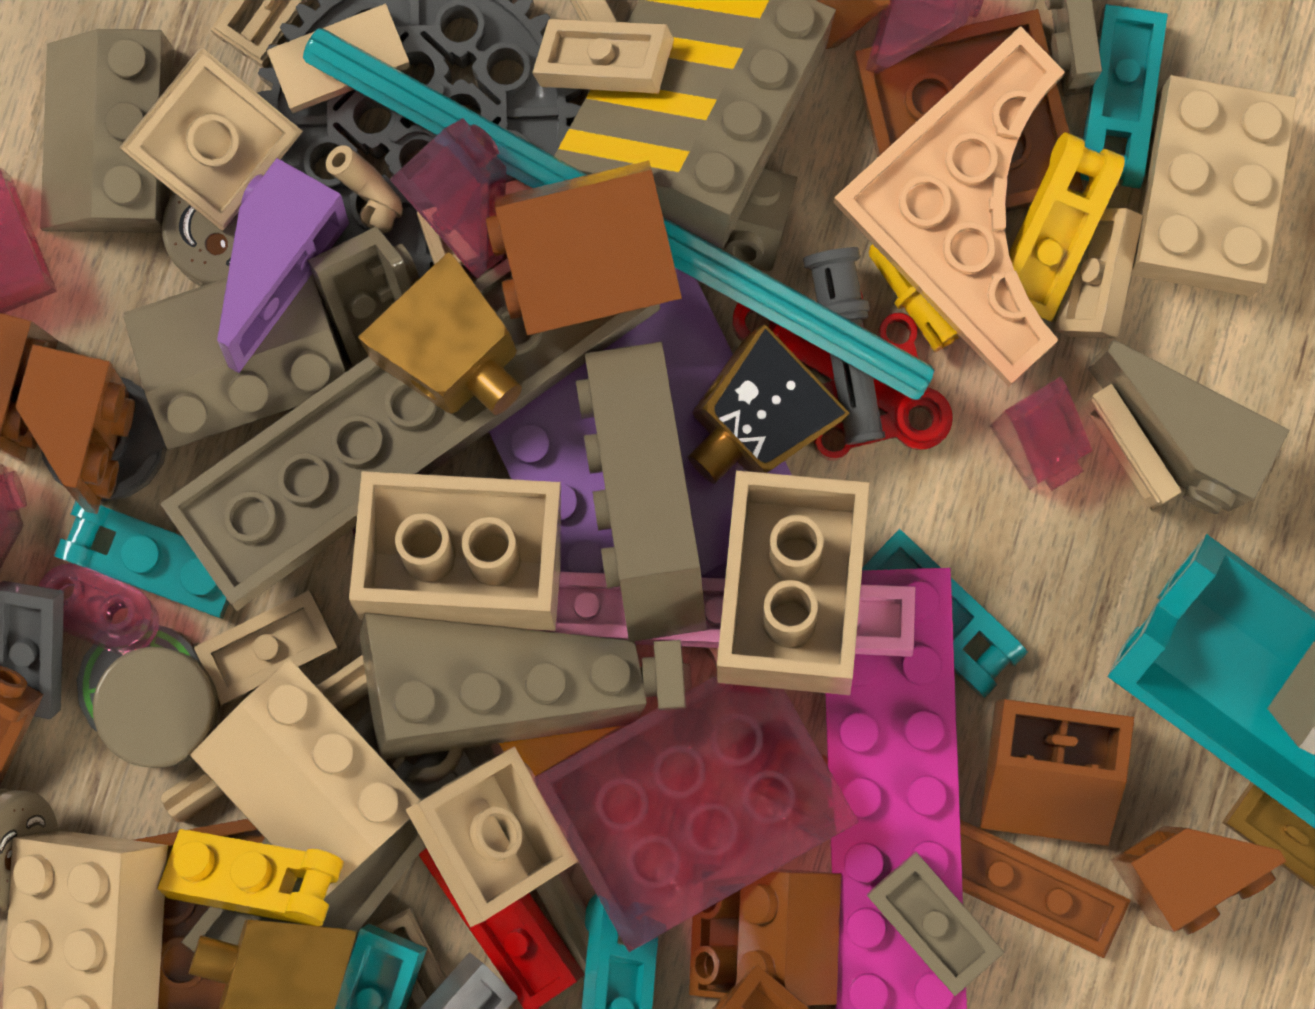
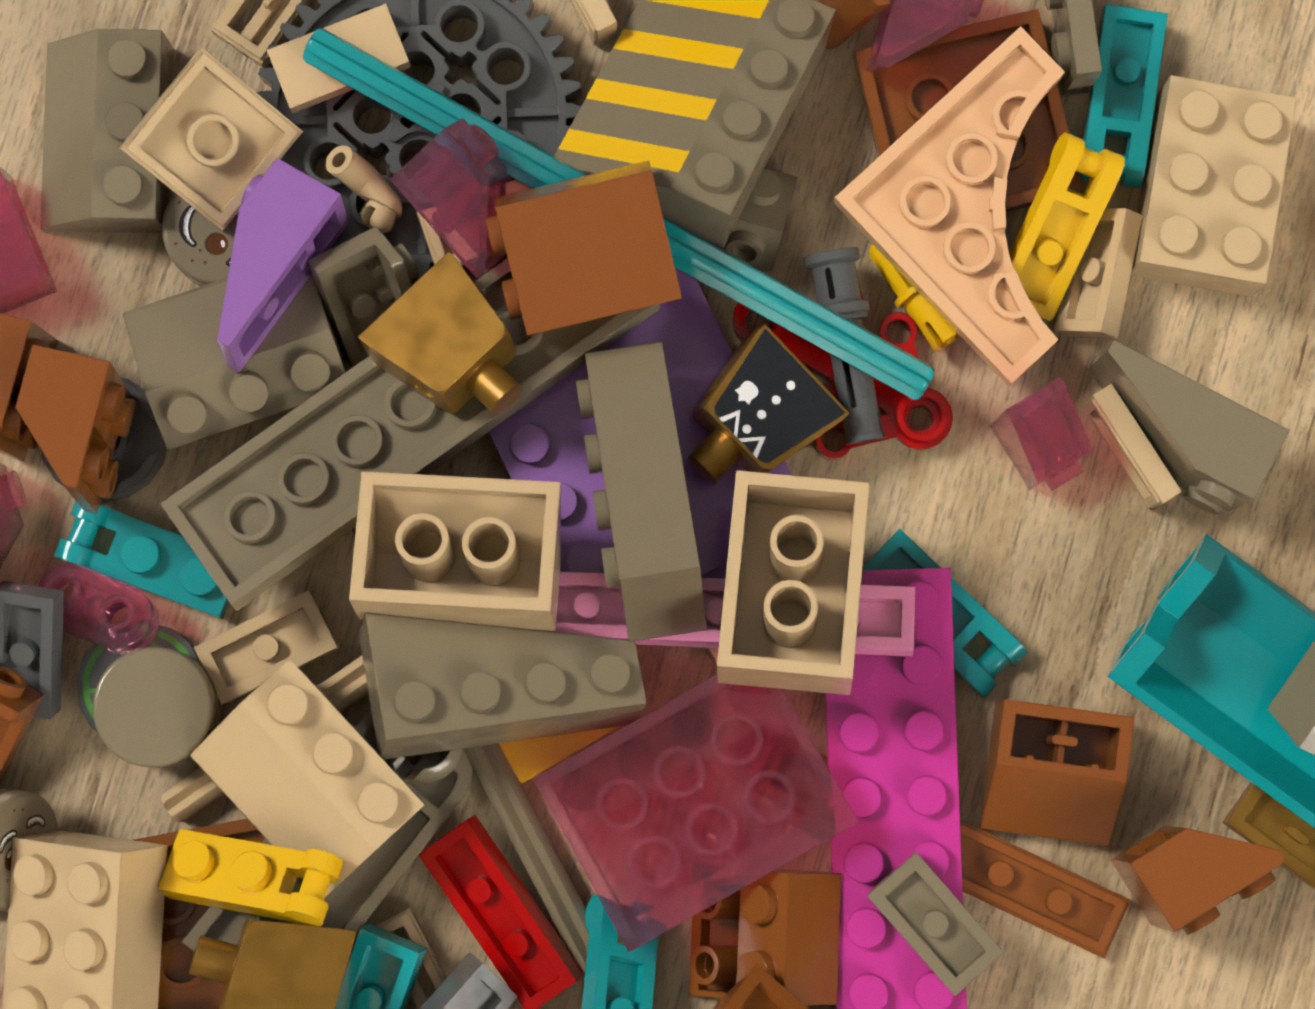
tan plate [405,746,578,927] -> none
tan plate [532,19,674,93] -> none
dark tan plate [640,640,692,711] -> none

